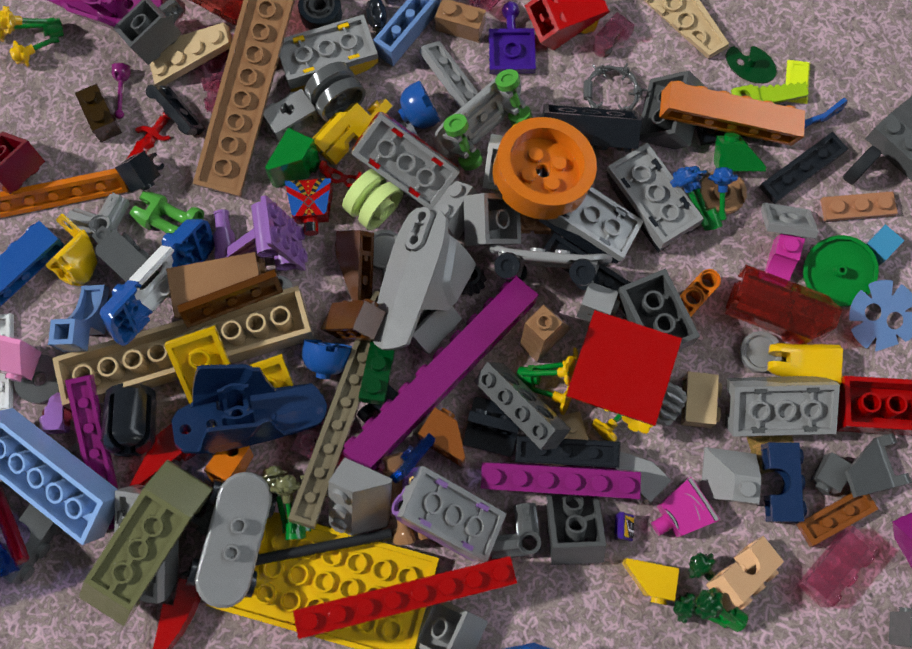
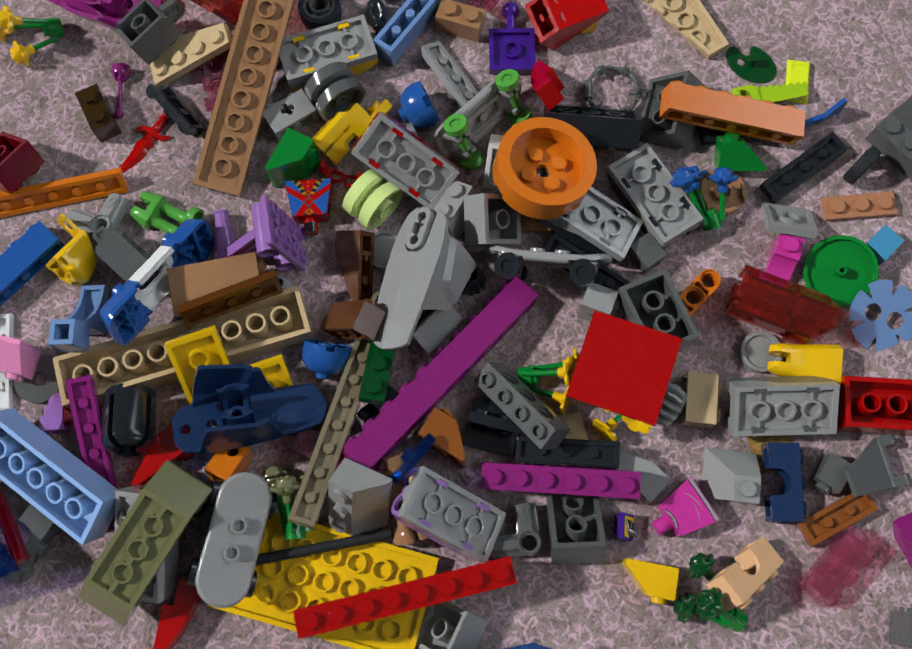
black brick [115,150,165,192] -> none
medium nougat slope [520,305,571,362] -> none
clear pink leg [593,12,635,57] -> none
none -> red slope [531,60,565,111]
none -> dark grey brick [627,232,667,274]

